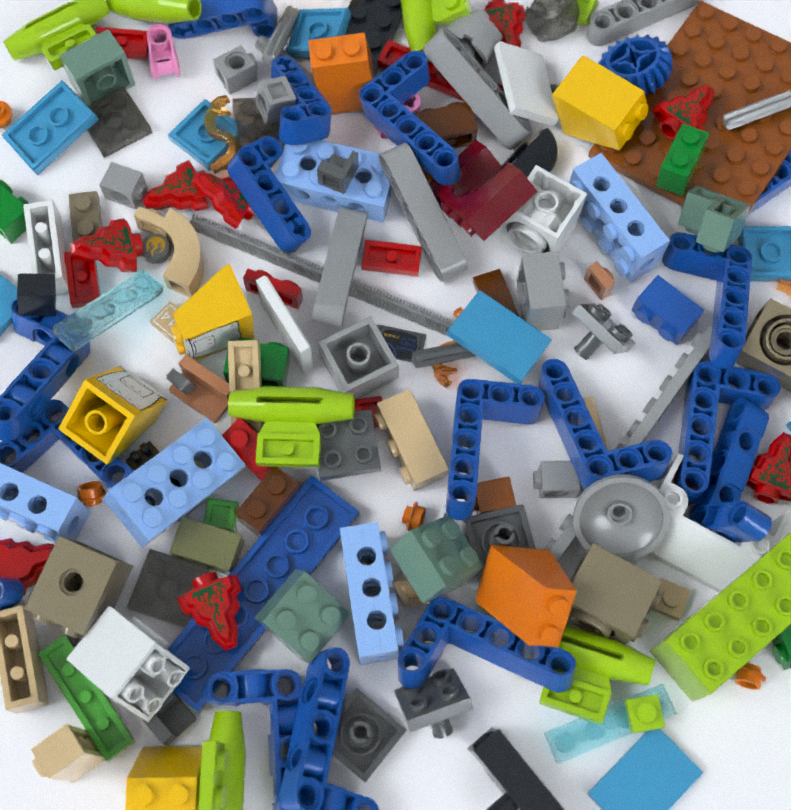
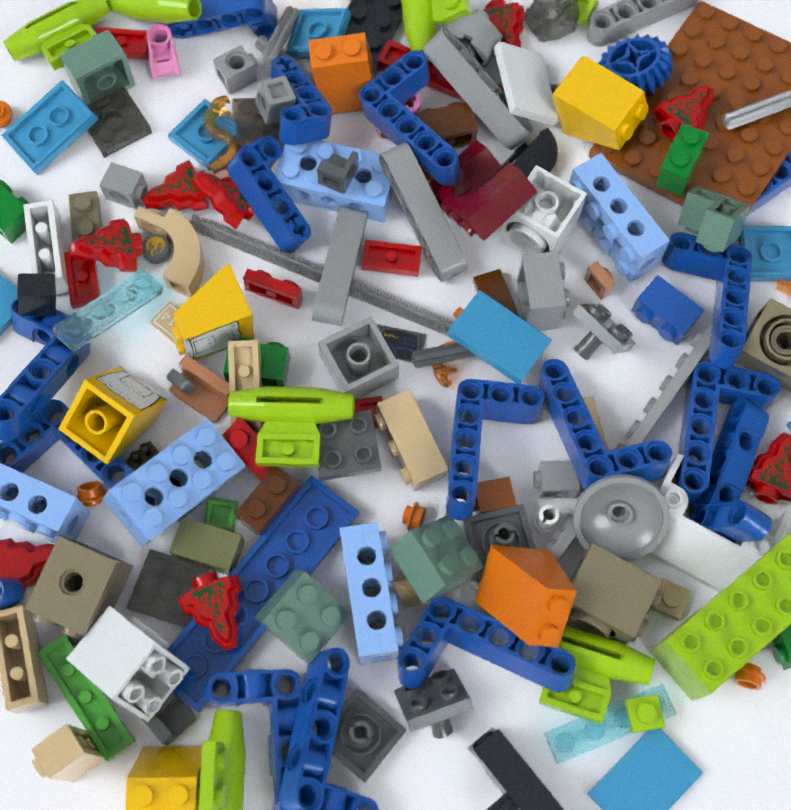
white tile [256,276,313,374] -> none
none -> white pin [533,504,559,534]

